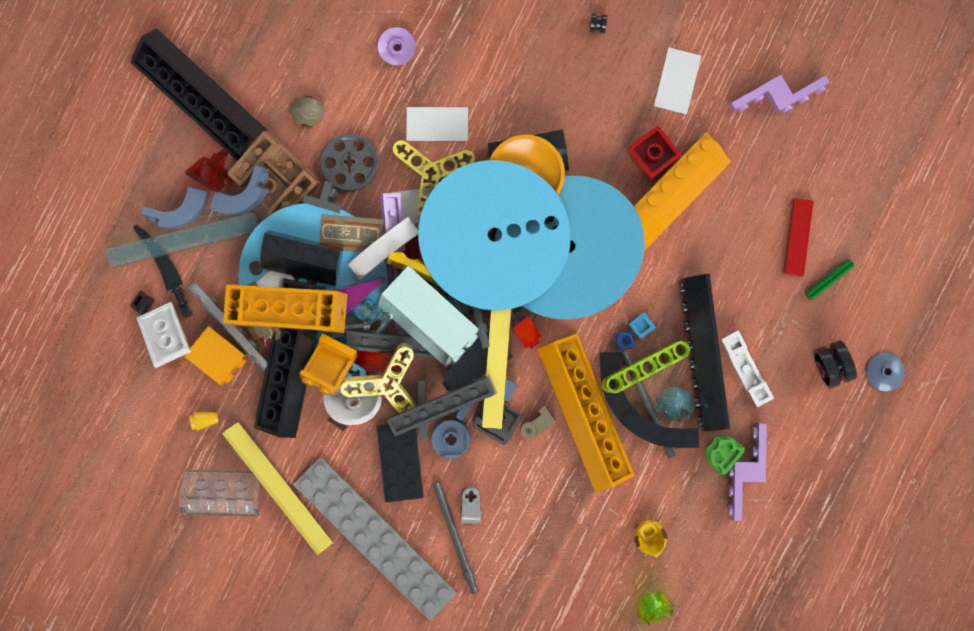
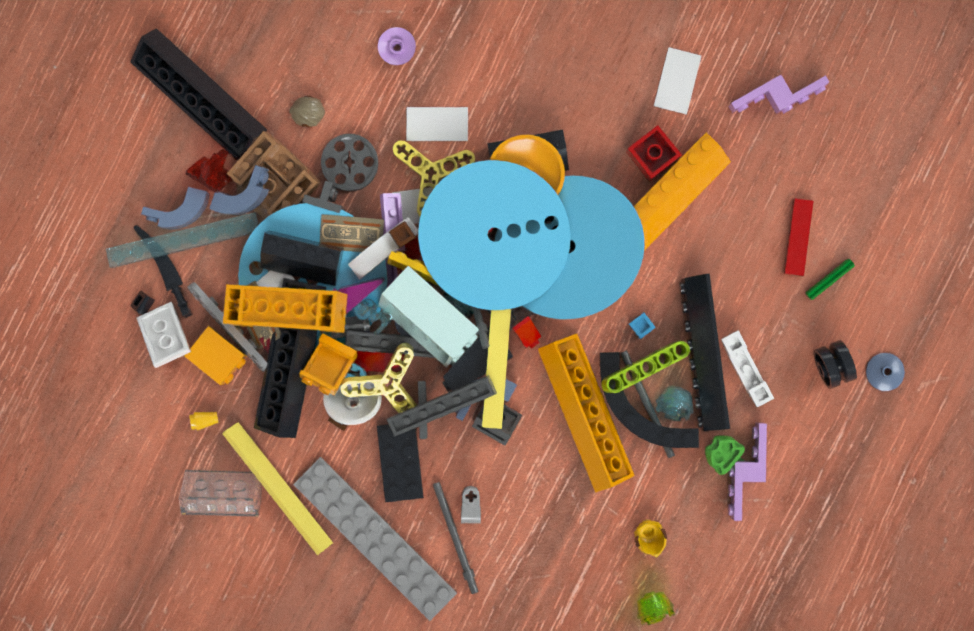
sand blue plate [432,420,470,459] -> none
dark tan leg [521,406,556,439] -> none
black wheel [590,13,607,34] -> none
blue plate [614,330,635,351] -> none
none -> reddish brown tile [388,221,416,249]

